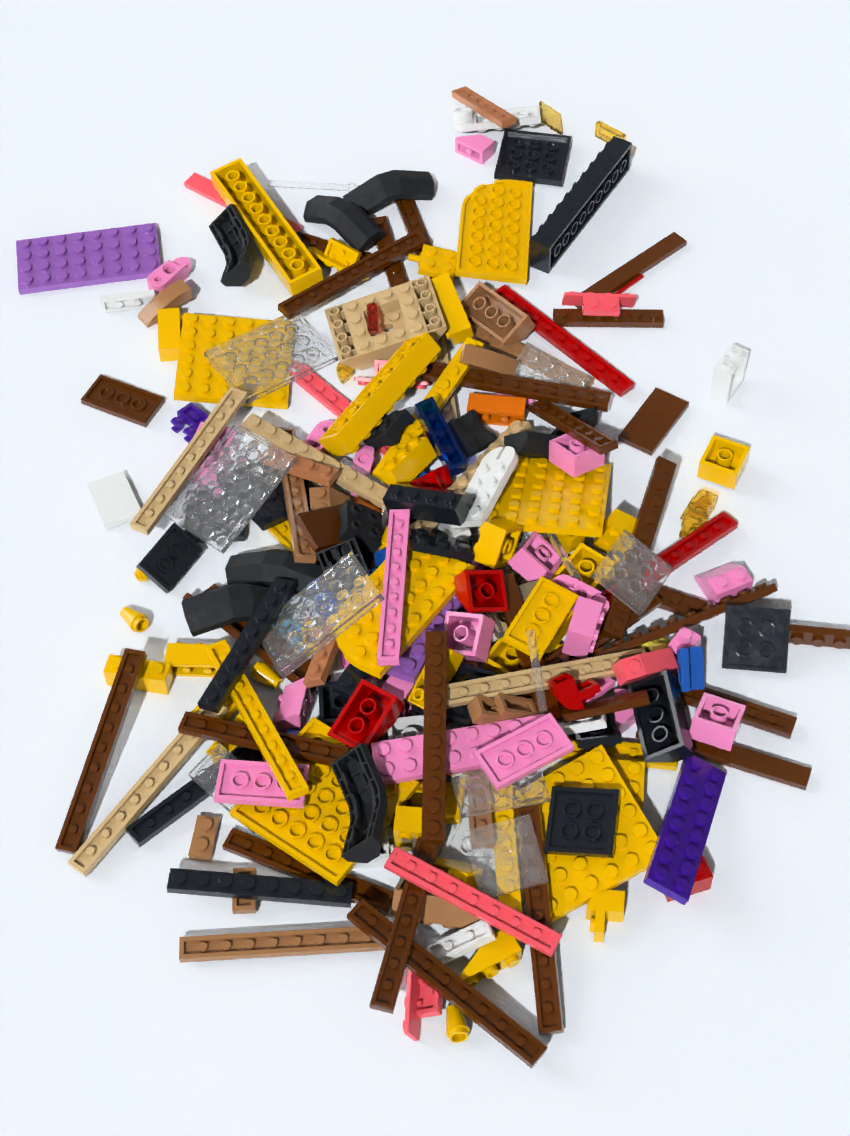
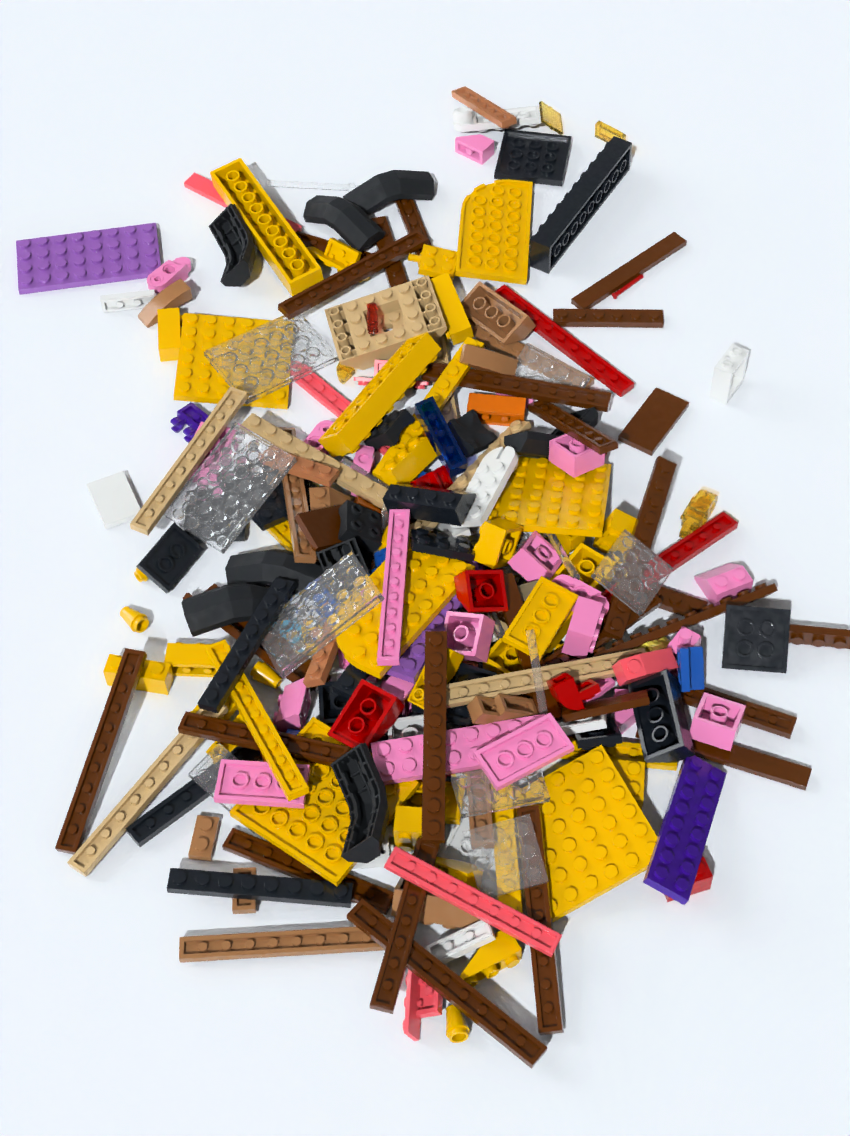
reddish brown tile [80,374,165,428] -> none
black plate [544,786,621,858] -> none
coral bracket [562,291,637,317] -> none
yellow brick [585,890,625,942] -> none
yellow brick [697,435,750,490] -> none

